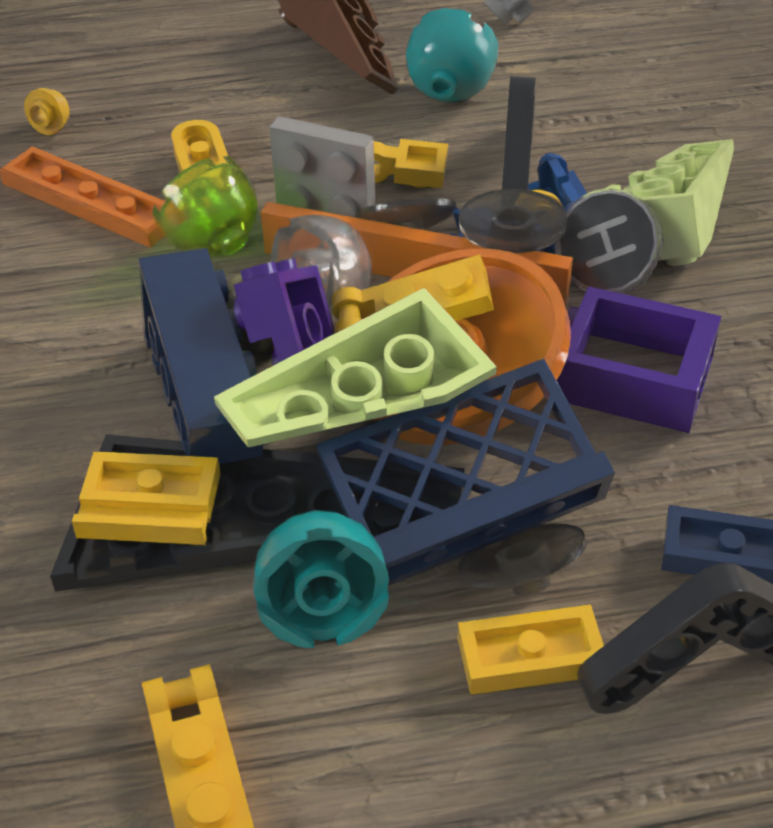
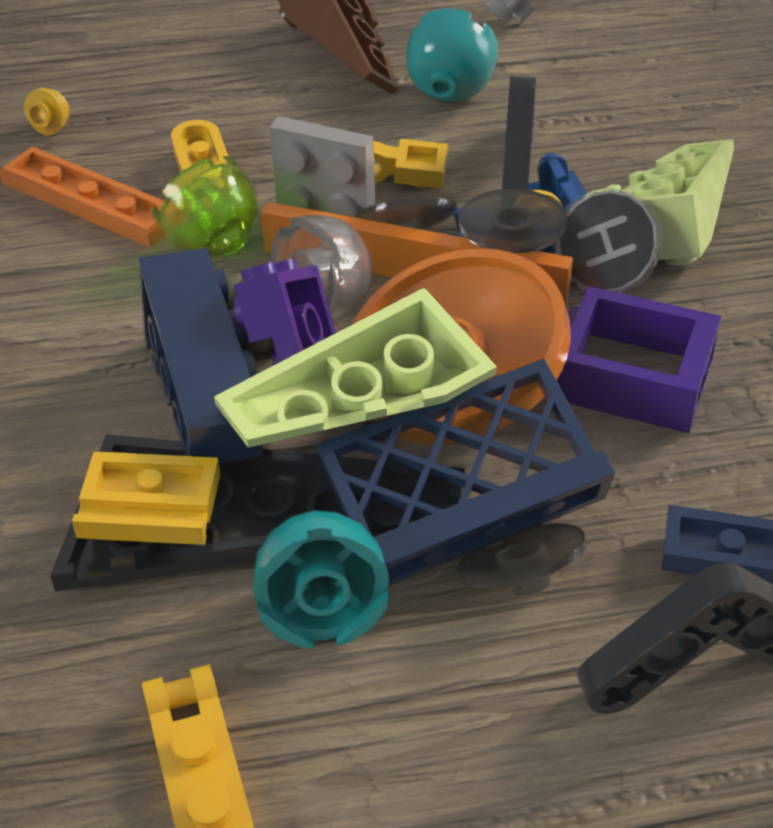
yellow plate [331,254,494,333] -> none
yellow plate [457,604,604,695] -> none

